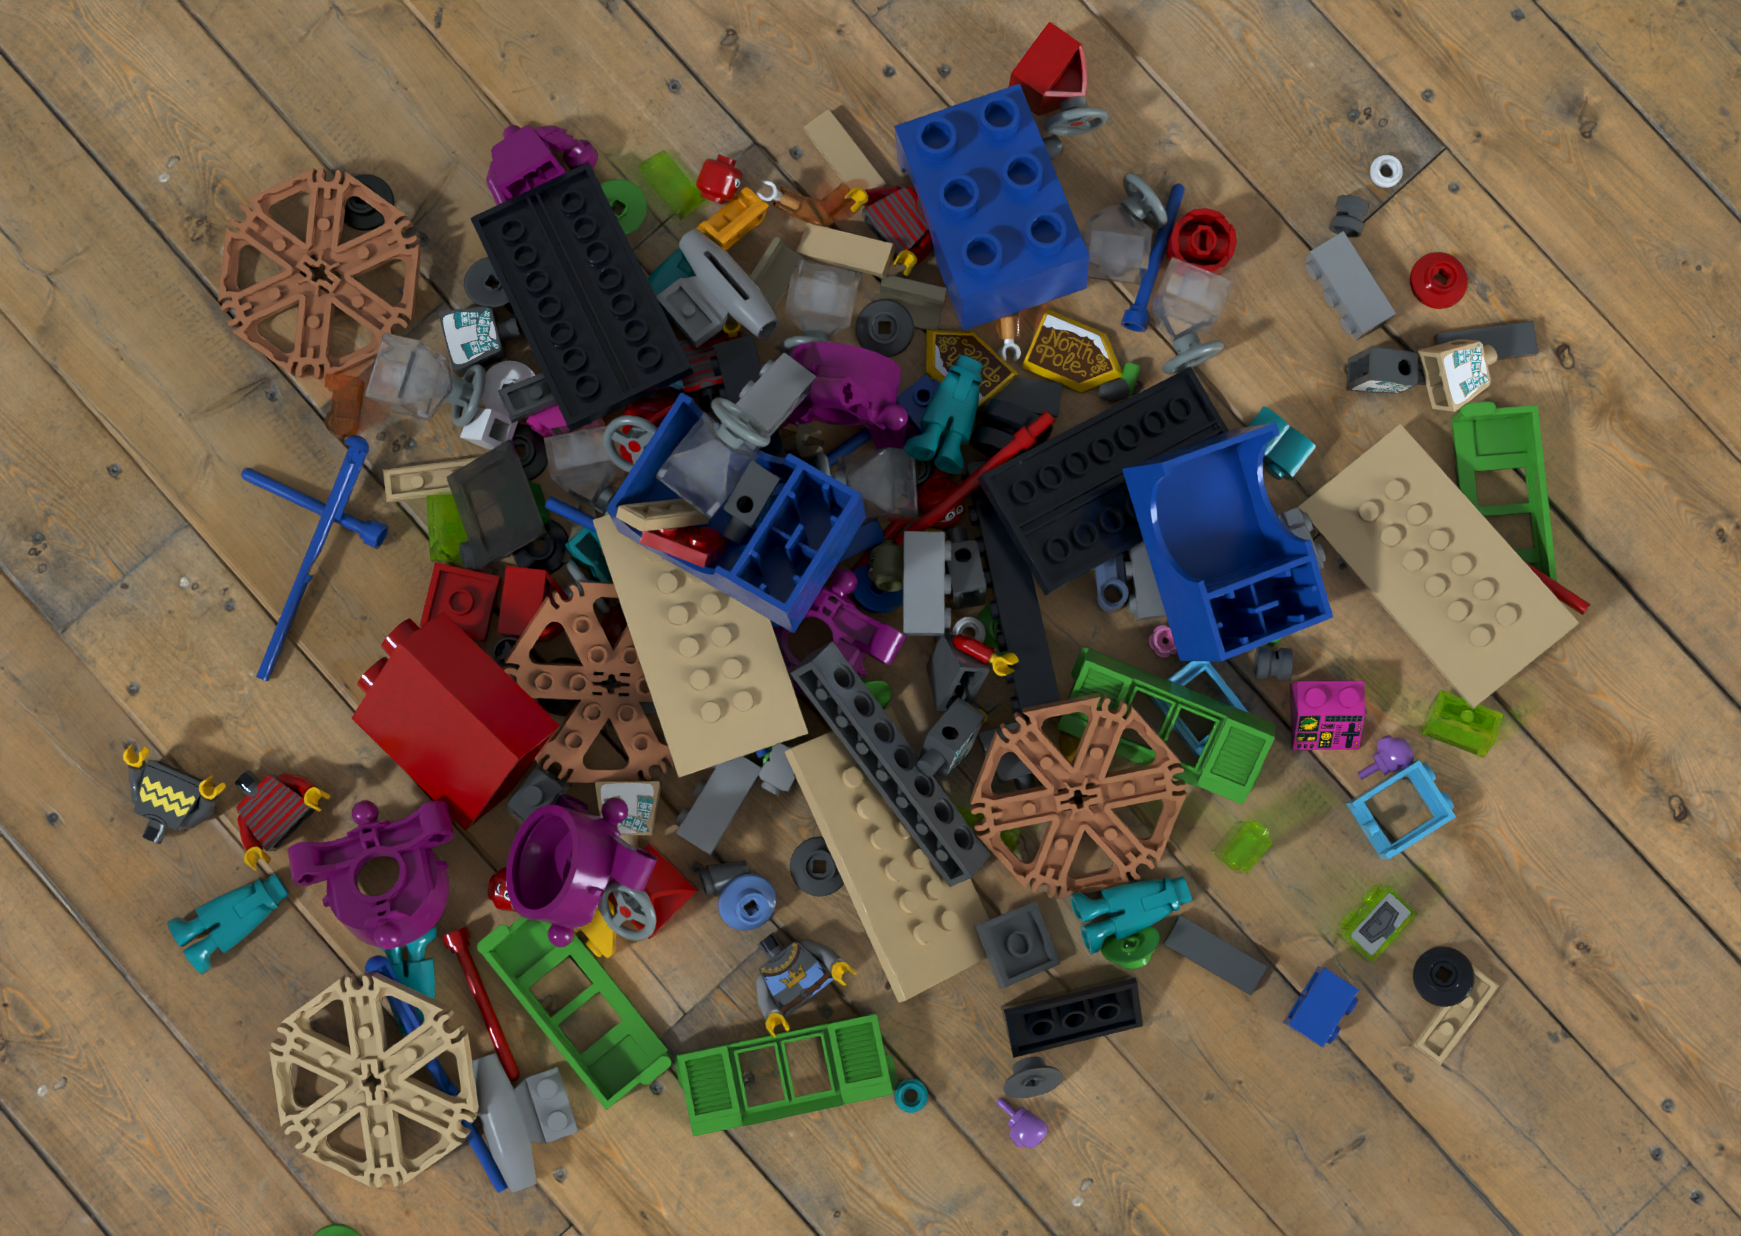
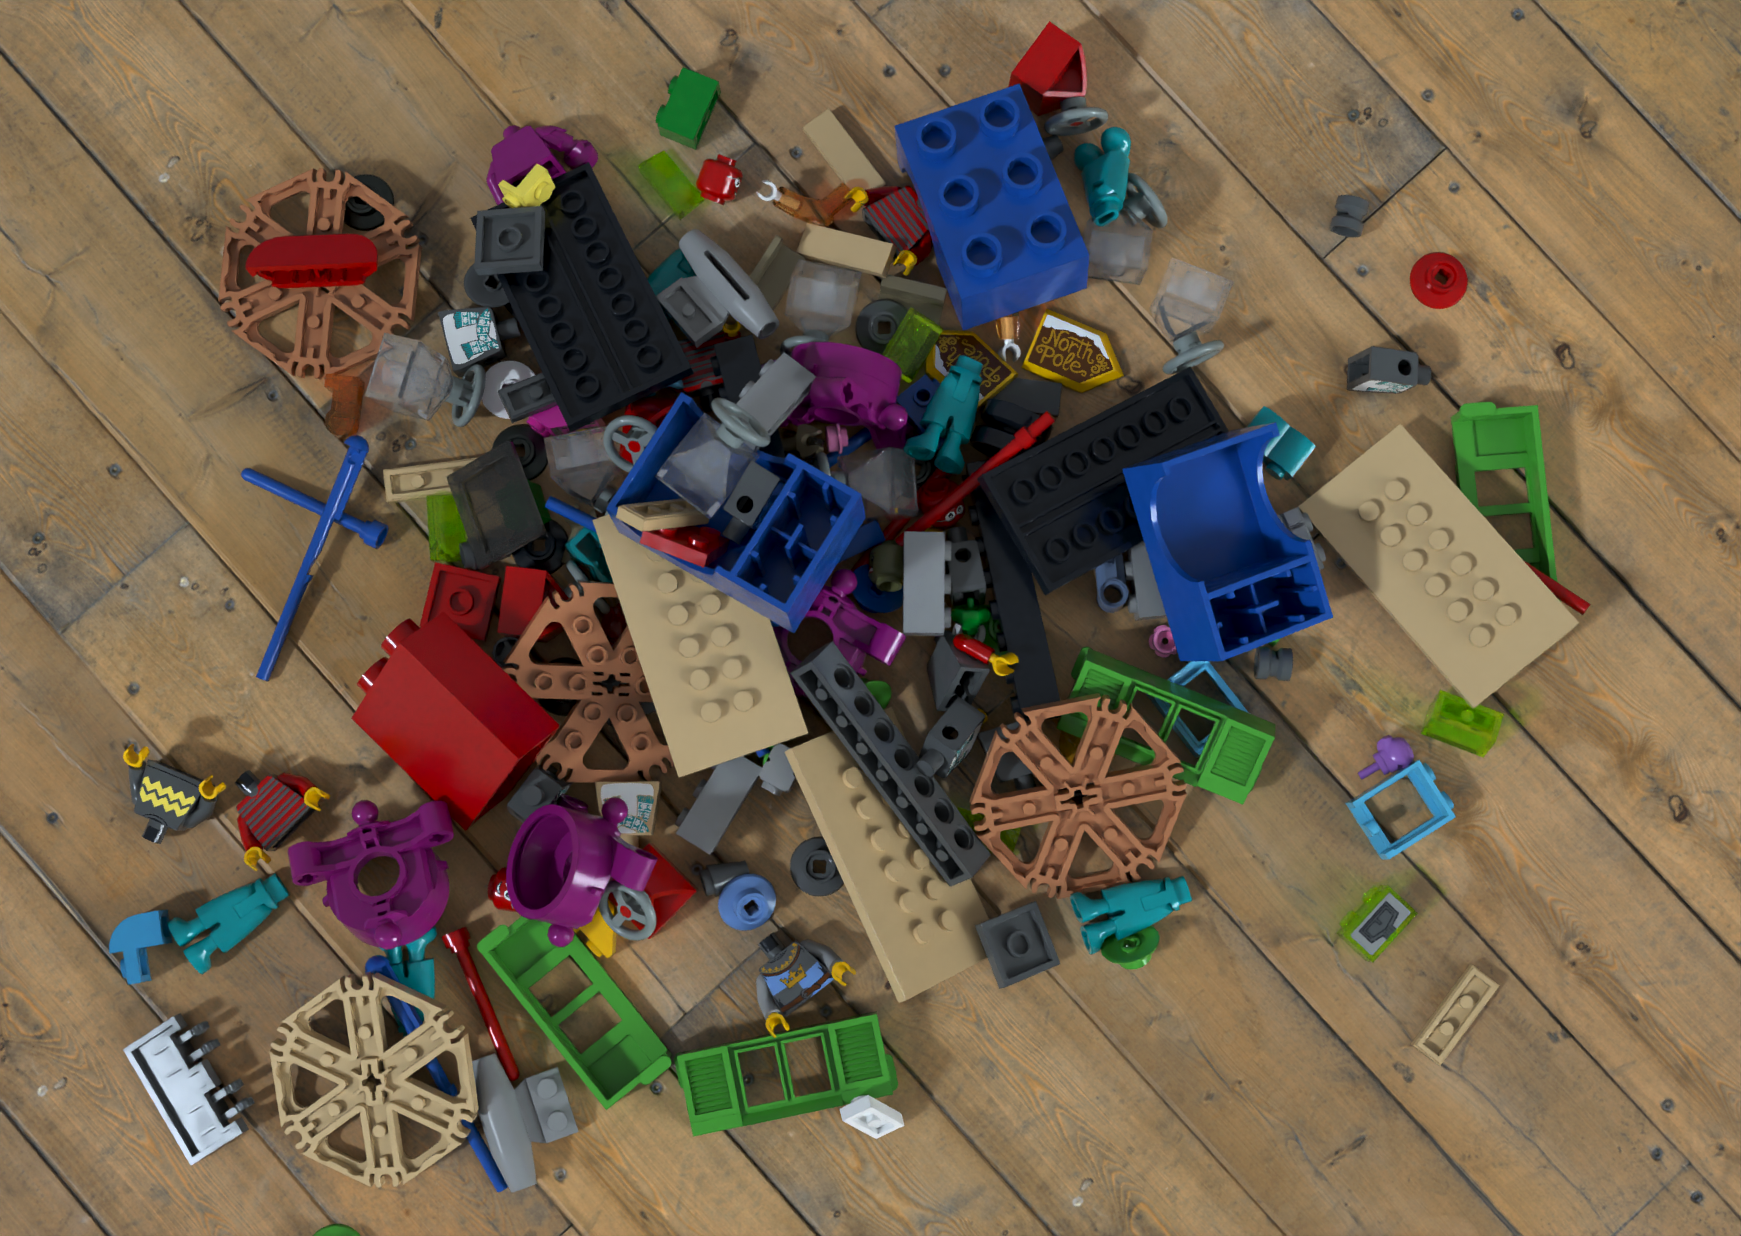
white brick [460,408,518,452] -> none
bright green piece [600,179,647,235] -> none
light orange hinge [695,187,769,251] -> none
teal plate [894,1078,928,1113] -> none
medium lavender piece [996,1097,1048,1148] -> none
black slope [1001,975,1143,1058] -> none
dark grey piece [1004,1057,1063,1098] -> none
dark grey arm [1099,363,1141,403] -> none
blue piece [1121,183,1185,332] -> none
dark grey tile [1163,915,1268,996] -> none
red brick [1166,208,1237,282] -> none
clear neon green brick [1211,820,1273,874] -> none
blue brick [1283,966,1359,1047] -> none
dark pink slope [1290,681,1365,750] -> none
light grey brick [1304,231,1396,341] -> none
white plate [1370,155,1403,188] -> none
black piece [1413,946,1475,1007] -> none
tan torso [1418,339,1497,412] -> none
dark grey tile [1434,321,1538,360] -> none
none -> dark azure brick [109,910,173,985]
none -> hinge [123,1013,255,1165]
none -> red brick [245,234,378,288]
none -> dark grey plate [474,206,545,275]
none -> light yellow bracket [498,164,555,208]
none -> green brick [655,67,721,150]
none -> bright pink plate [825,424,848,454]
none -> white plate [839,1095,905,1139]
none -> clear neon green slope [882,307,943,383]
none -> green piece [951,597,990,635]
none -> teal piece [1074,127,1131,226]

